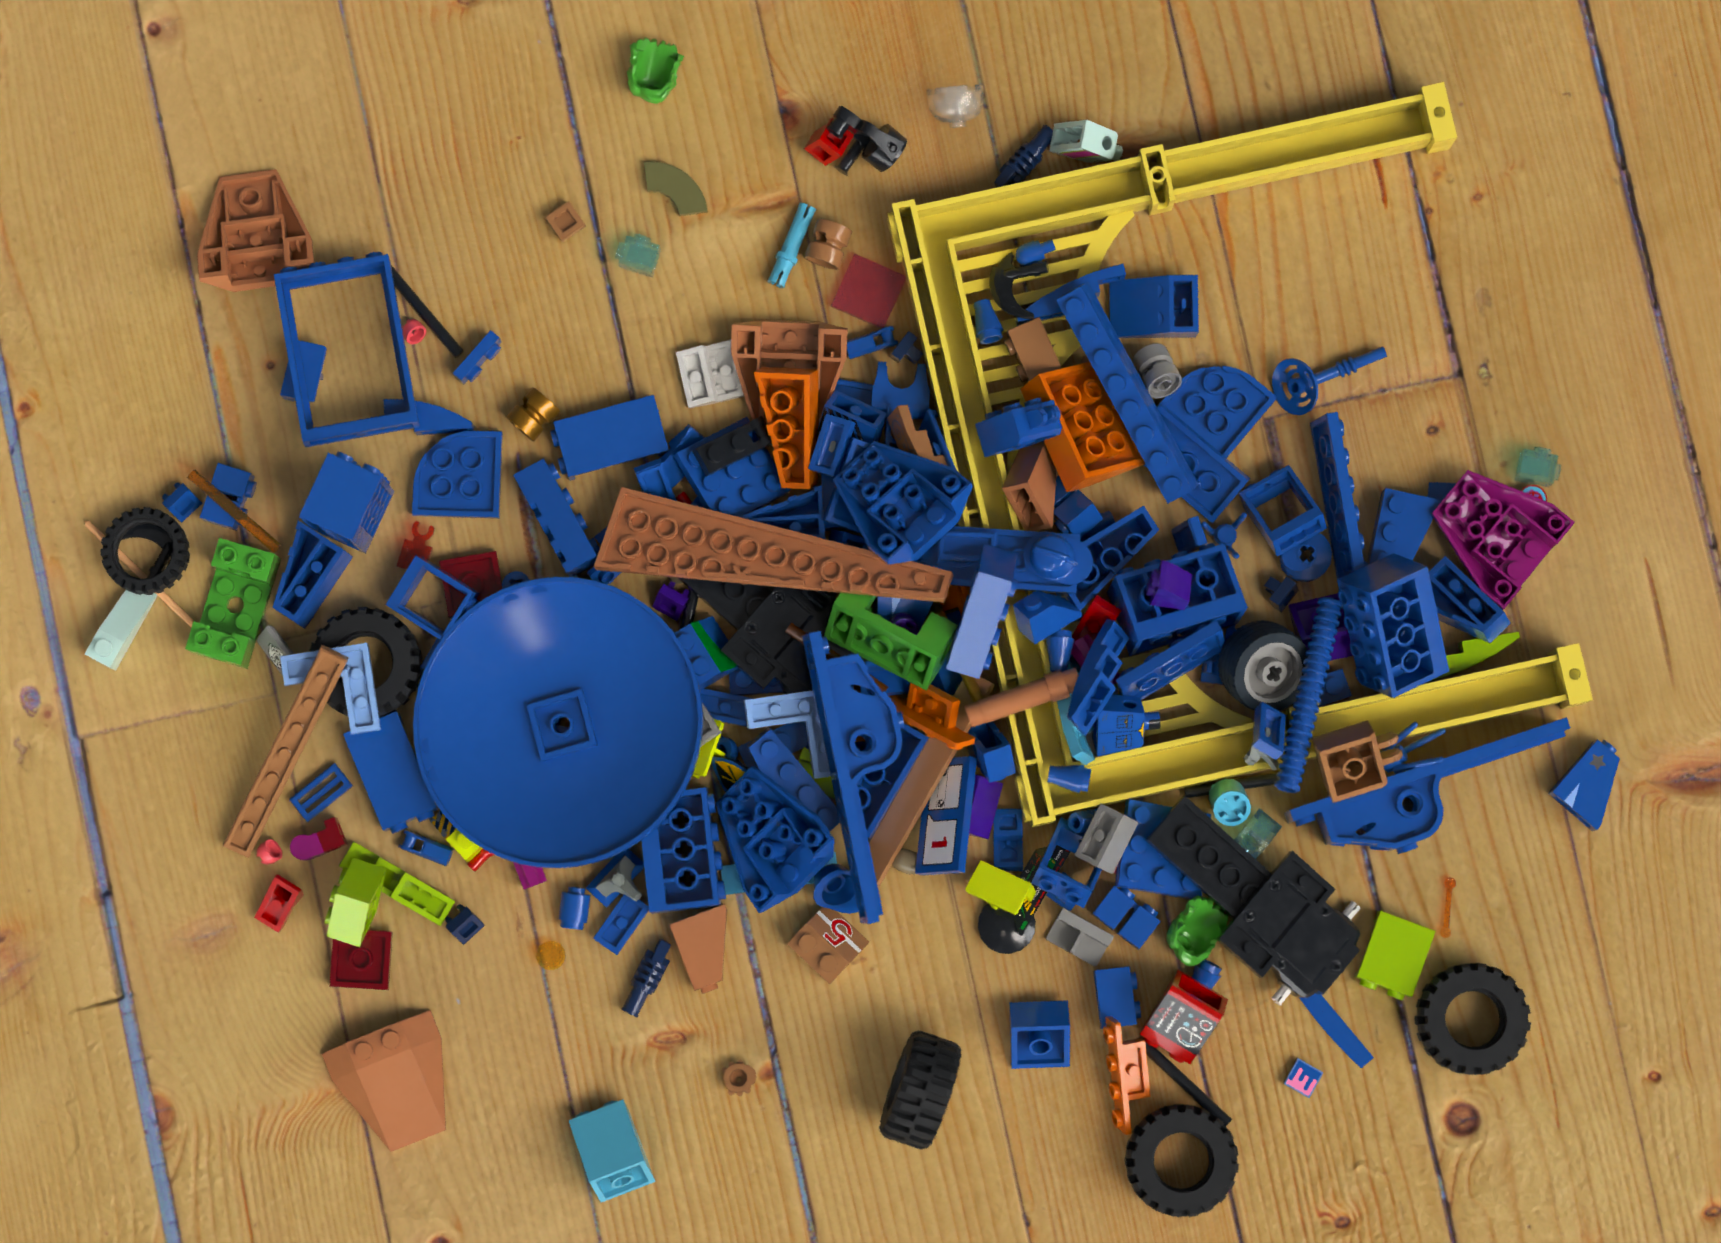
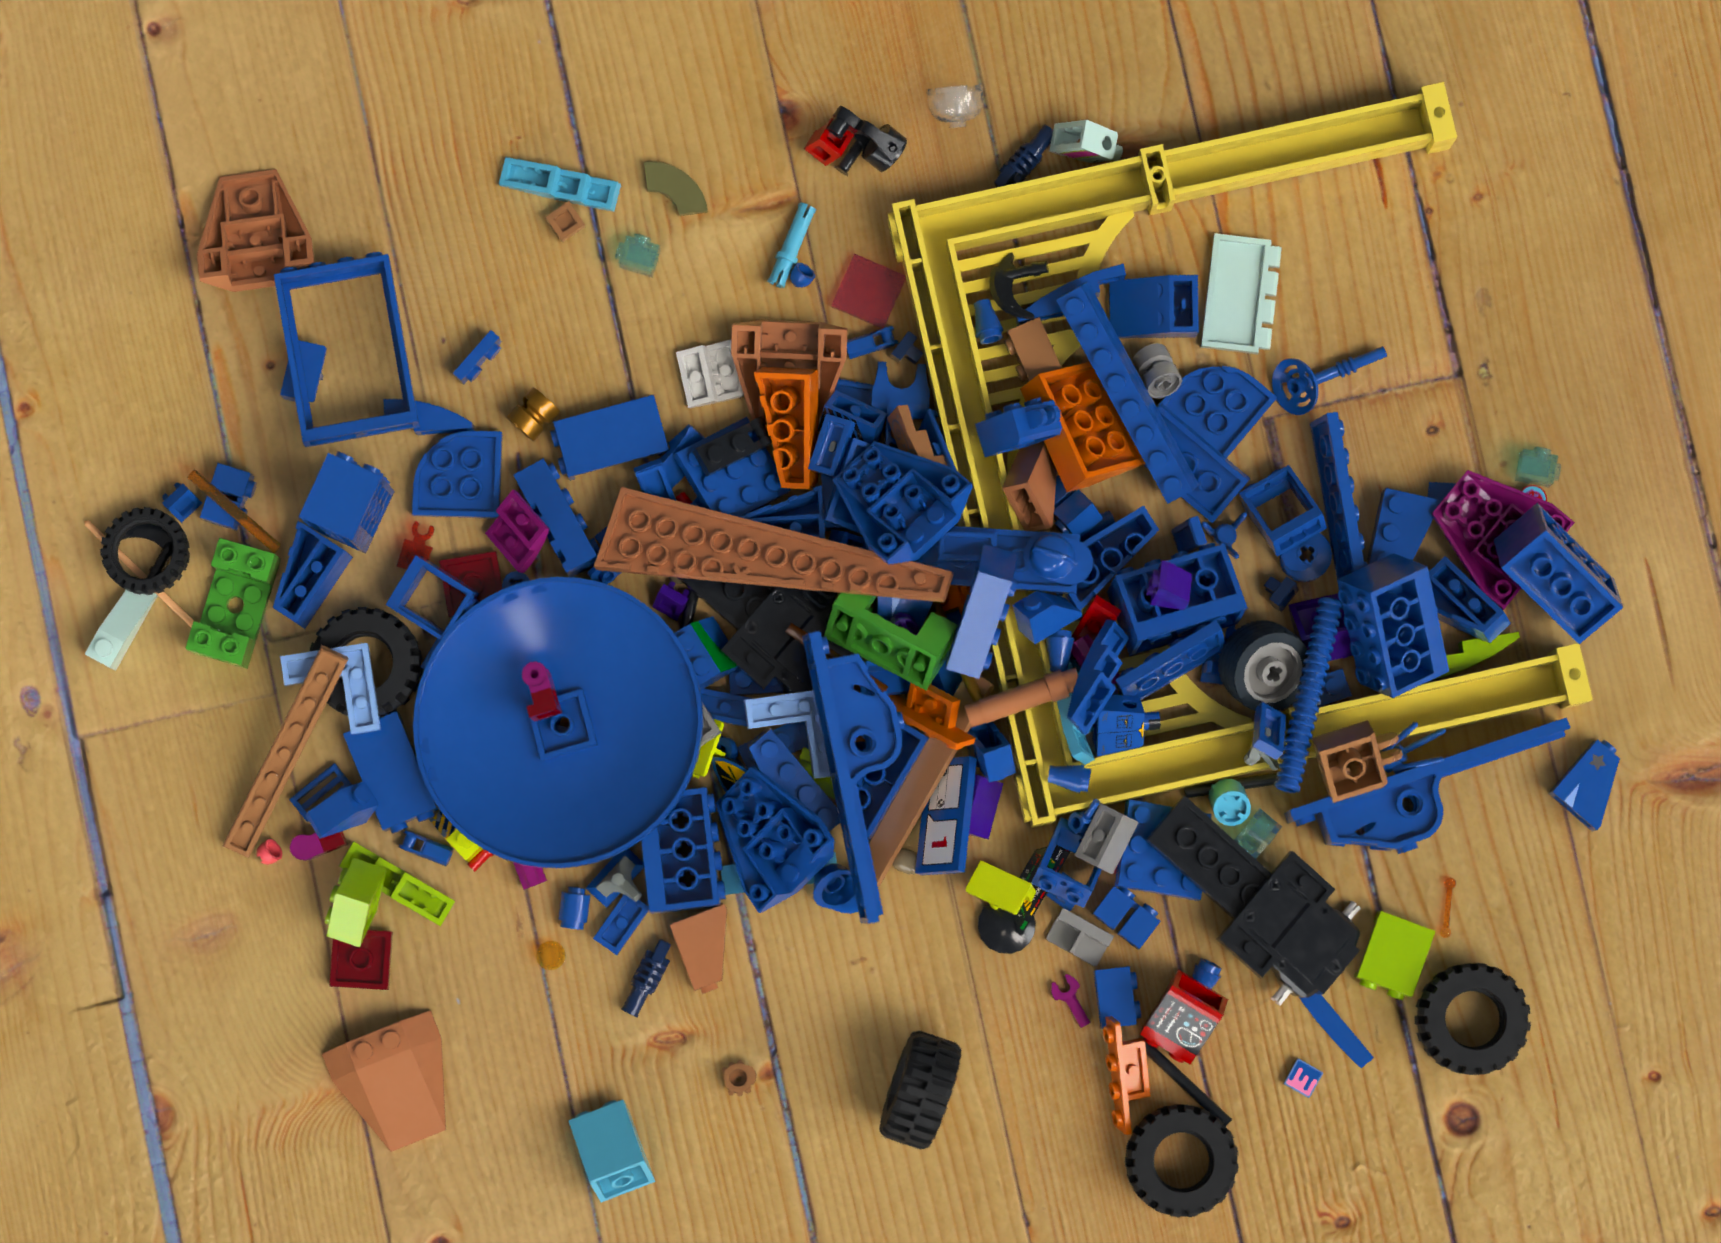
red slope [254,874,304,933] -> none
light grey slope [257,625,294,676] -> none
black bar [391,265,464,358] -> none
coral hinge [402,319,426,345] -> none
dark blue tile [445,904,485,945] -> none
bright green hair [627,37,684,104] -> none
medium nougat slope [787,907,869,984] -> none
medium nougat wheel [804,219,852,270] -> none
blue slope [993,809,1023,871] -> none
blue slope [1010,1000,1070,1069] -> none
blue cylinder [1015,239,1056,266] -> none
bright green hair [1166,896,1229,966] -> none
none -> blue slope [305,781,379,839]
none -> magenta slope [485,489,549,573]
none -> medium azure slope [499,157,621,212]
none -> leg [522,661,562,722]
none -> blue hinge [790,263,815,288]
none -> magenta bar [1051,974,1091,1028]
none -> blue piece [1079,799,1100,824]
none -> light aqua hinge [1201,233,1282,354]
none -> blue brick [1494,503,1624,644]

